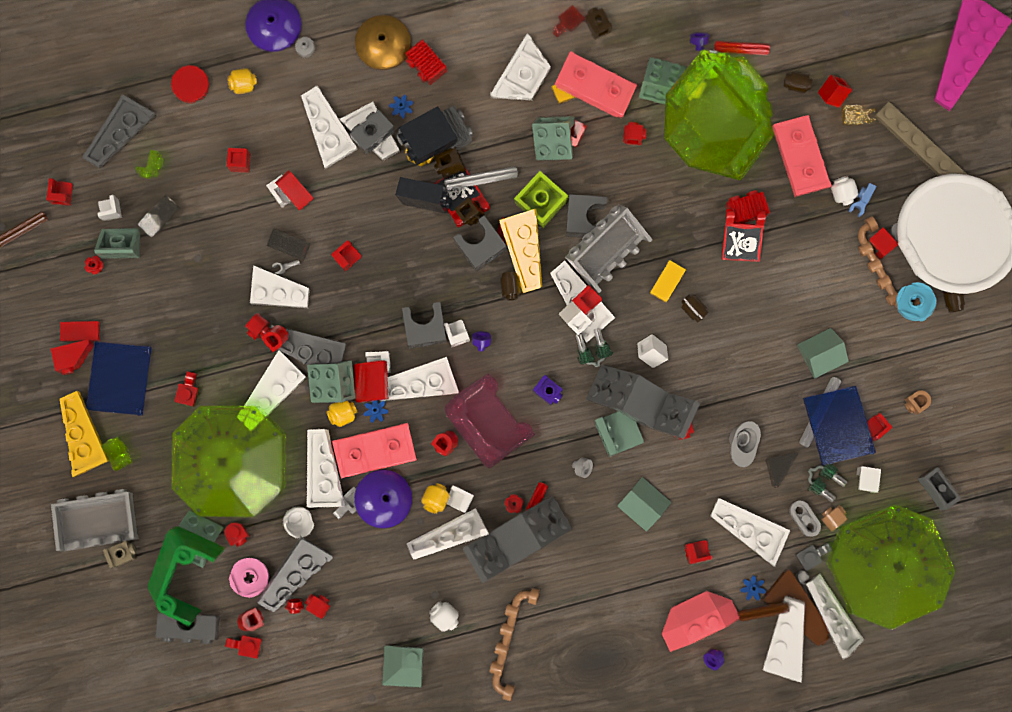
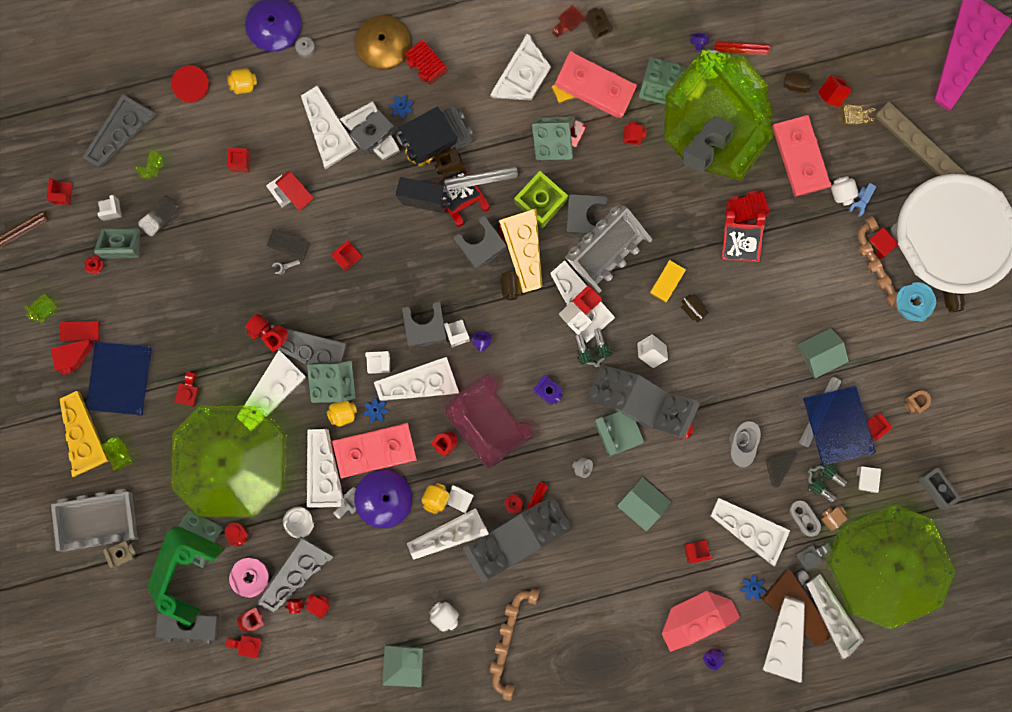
white wing [250,266,310,308] -> none
red slope [354,360,389,403] -> none
dark brown brick [454,197,485,226] -> none
reddish brown axle [738,602,790,621] -> none
none -> clear neon green bracket [24,293,58,323]
none -> dark grey arch [683,115,734,173]

